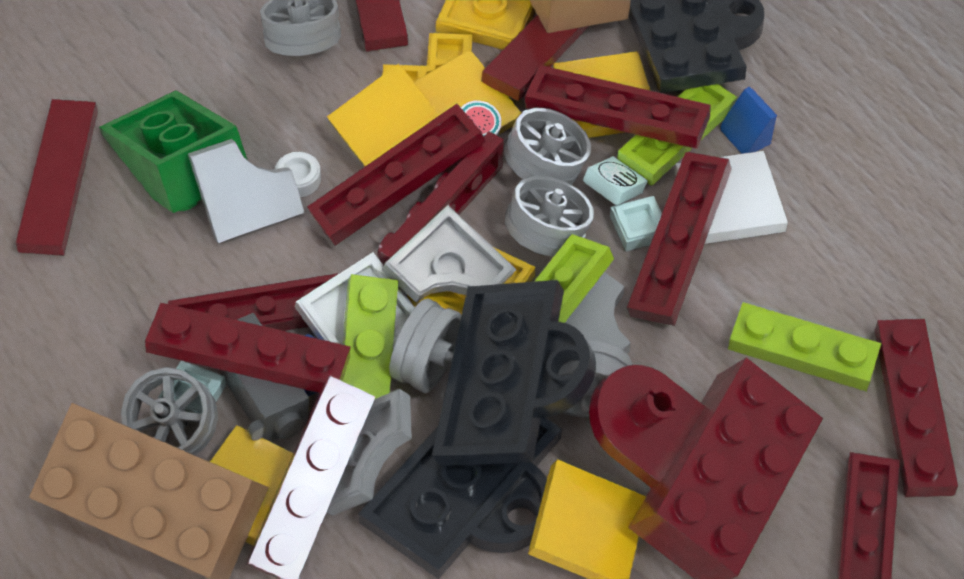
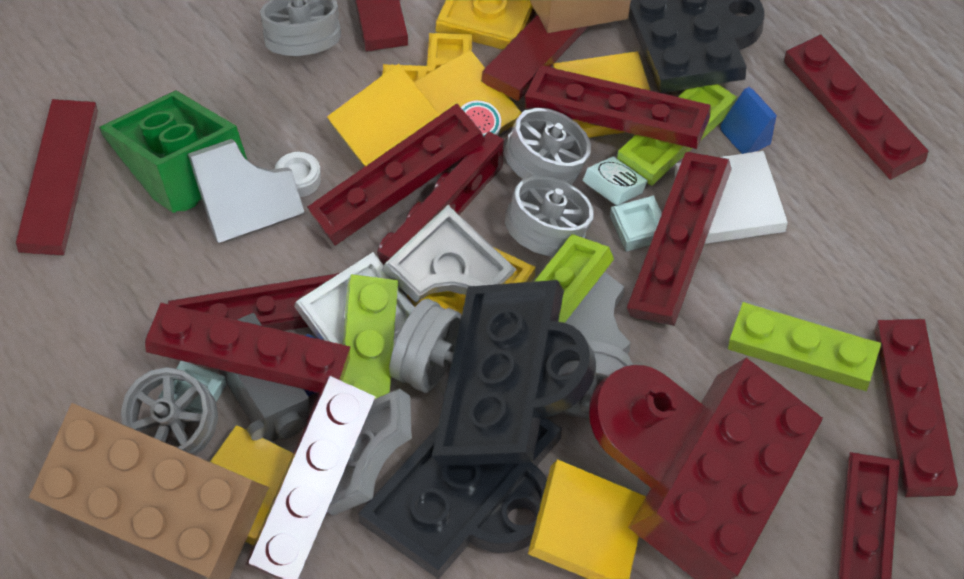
none -> dark red plate [784,34,929,180]

